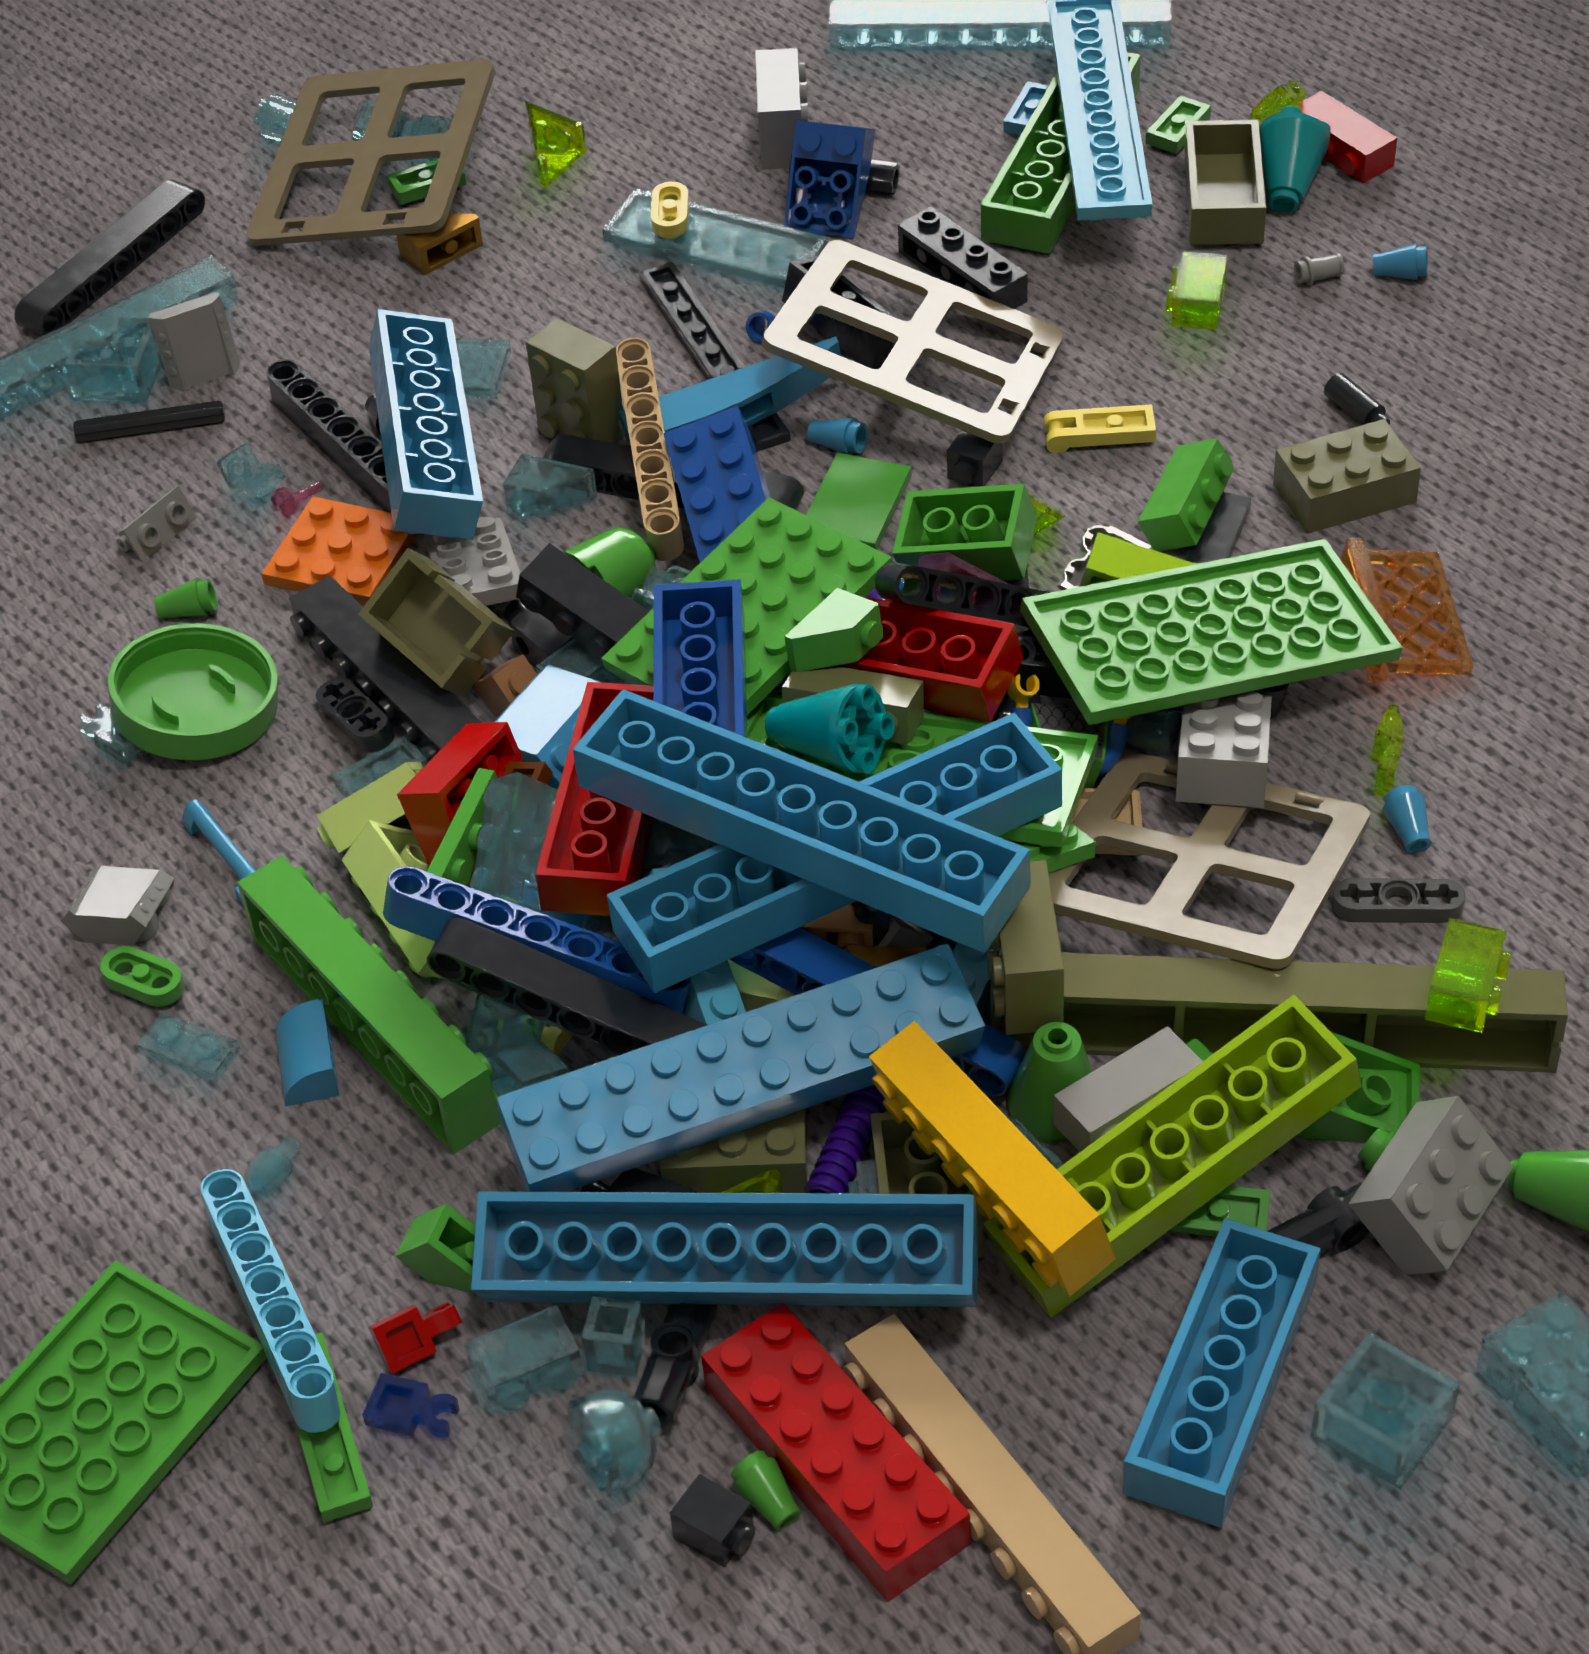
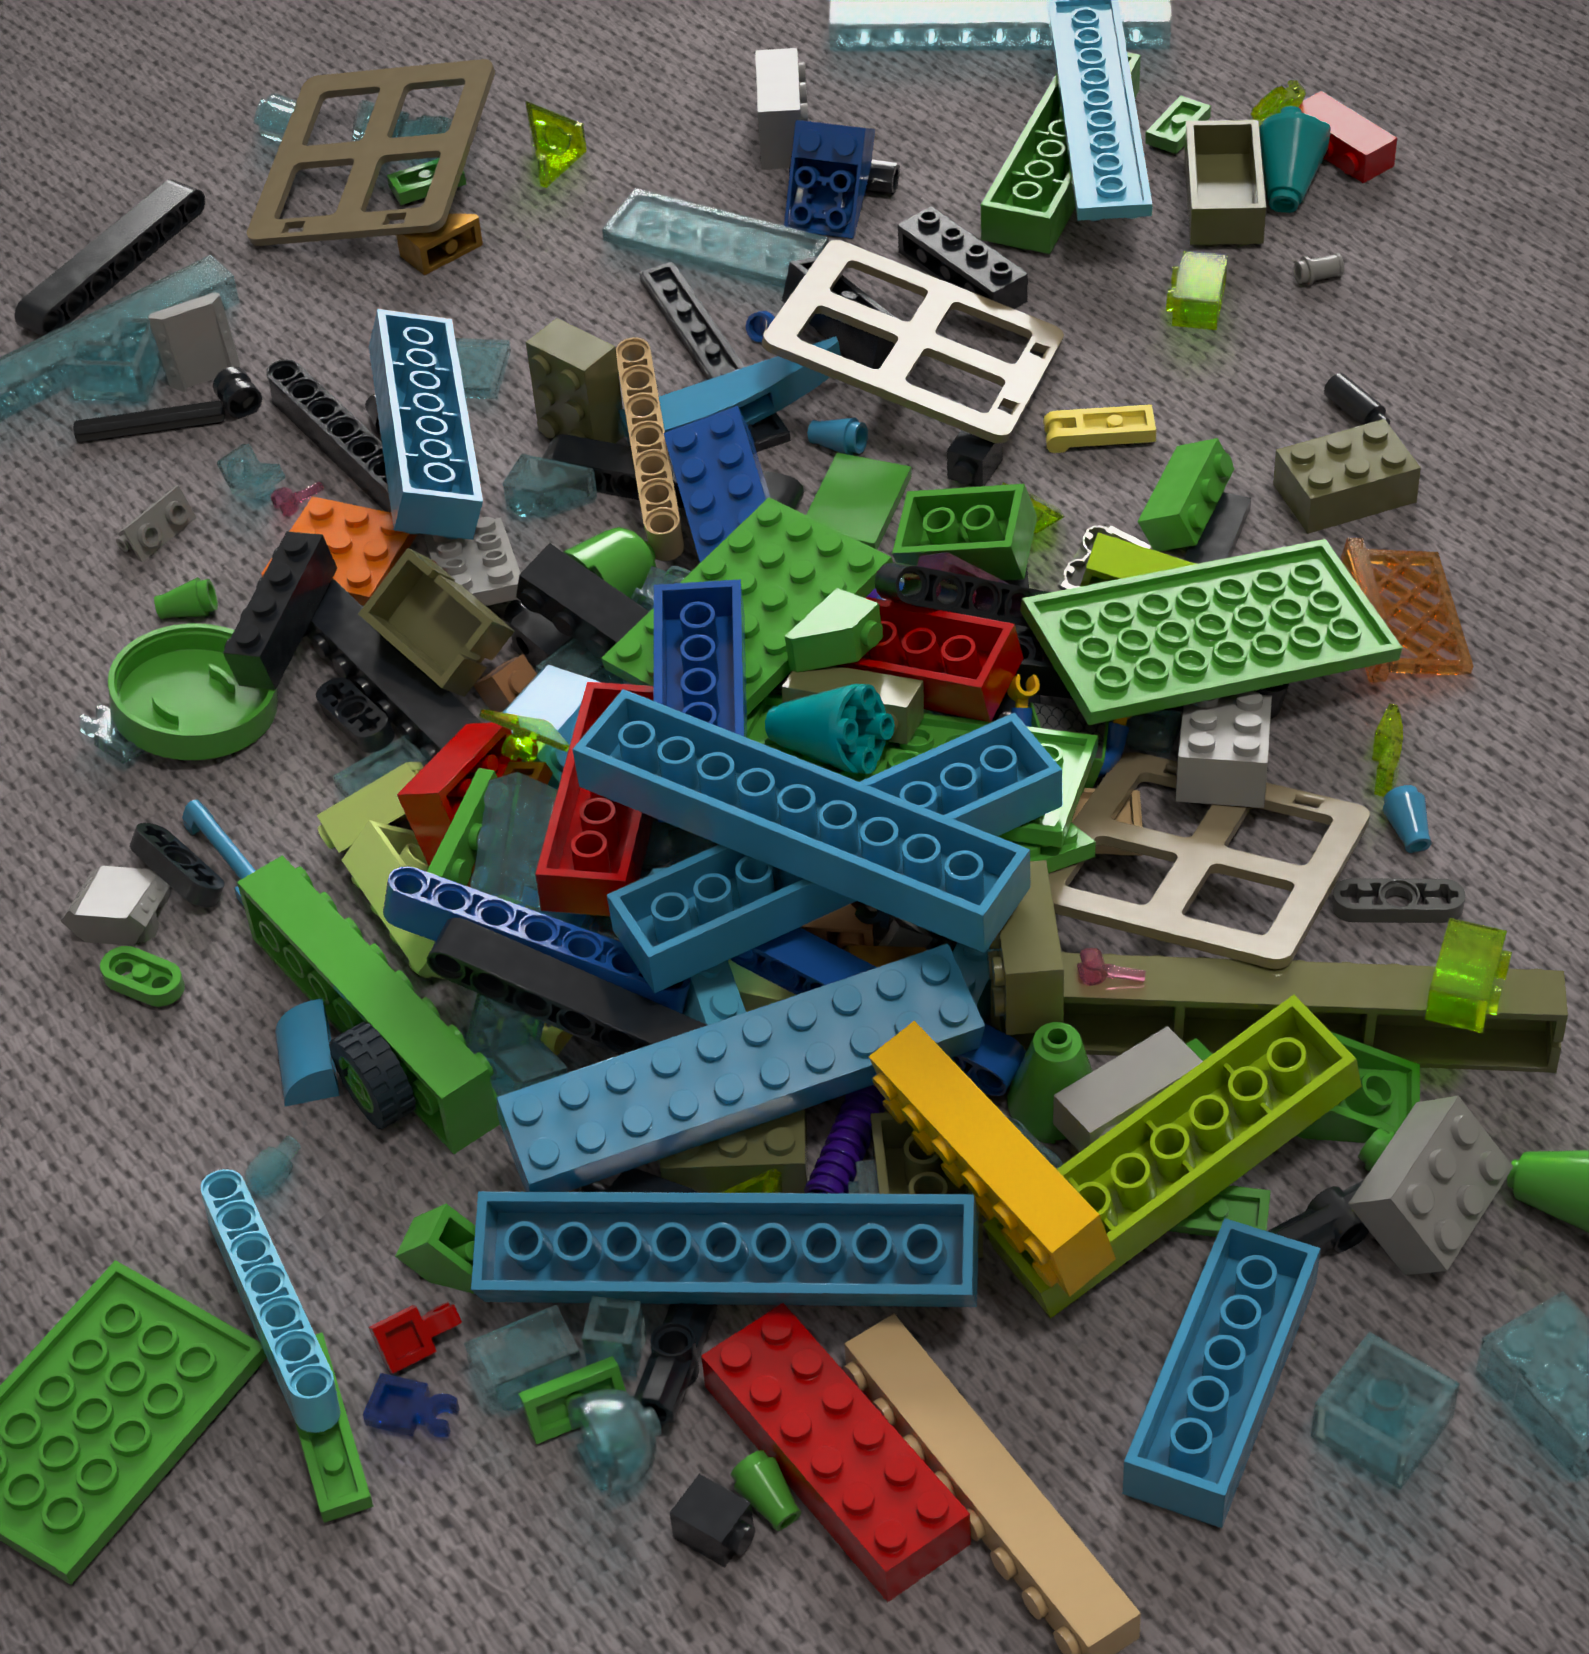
clear light blue plate [137,1012,241,1083] -> none
light yellow plate [651,182,689,239] -> none
dark azure plate [1003,82,1049,136] -> none
dark azure cone [1373,243,1428,281] -> none
none -> black beam [129,823,225,907]
none -> black wheel [213,367,262,419]
none -> black brick [223,531,337,690]
none -> black wheel [329,1022,416,1130]
none -> clear neon green piece [479,709,570,762]
none -> bright green plate [518,1356,631,1444]
none -> clear pink hand [1077,948,1146,986]

